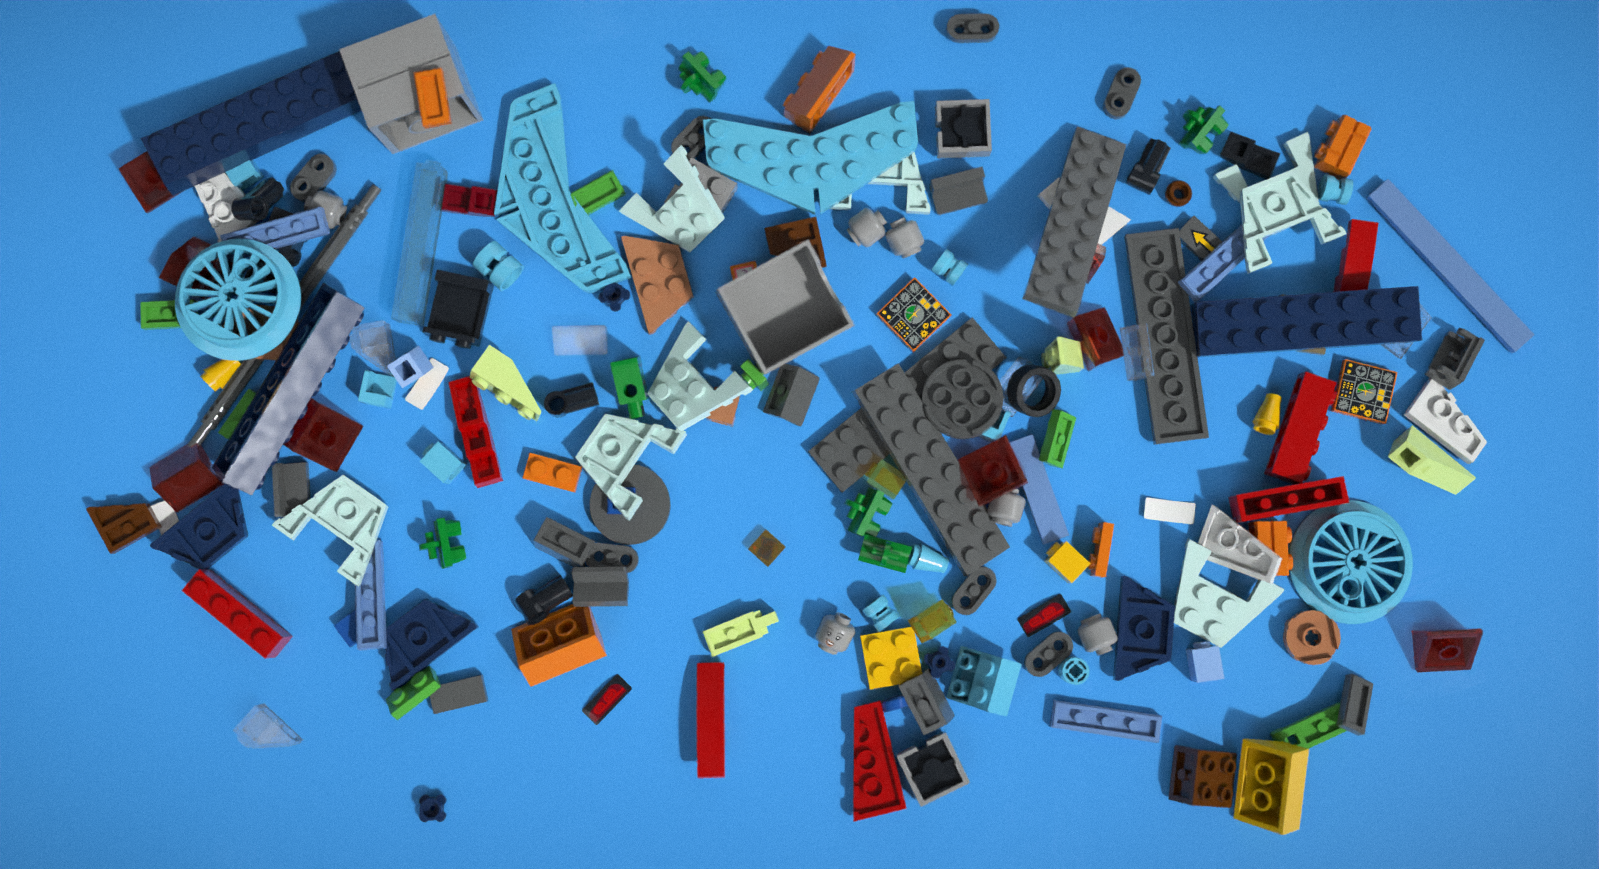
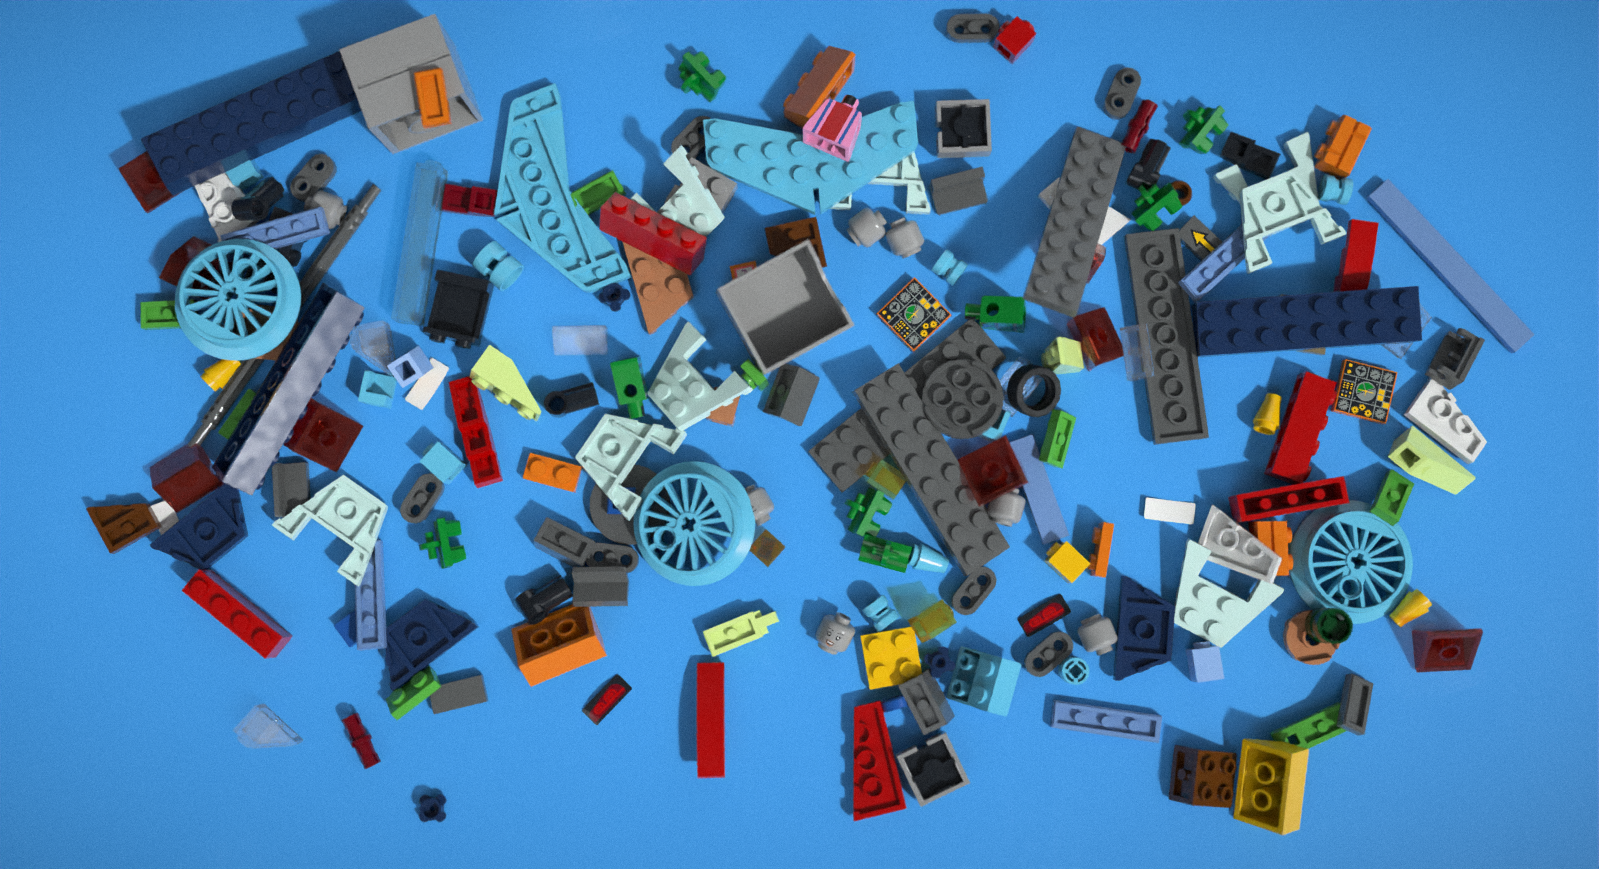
none -> dark red pin [342,713,381,770]
none -> dark grey plate [400,473,445,523]
none -> red brick [599,192,707,275]
none -> medium azure piece [634,461,755,586]
none -> light grey head [745,484,774,527]
none -> bright pink torso [803,95,862,162]
none -> green torso [965,296,1026,333]
none -> red brick [993,16,1037,64]
none -> dark red pin [1121,99,1158,154]
none -> green hips [1132,182,1183,231]
none -> dark green wheel [1305,608,1353,644]
none -> bright green plate [1370,469,1414,526]
none -> yellow cone [1389,589,1432,628]

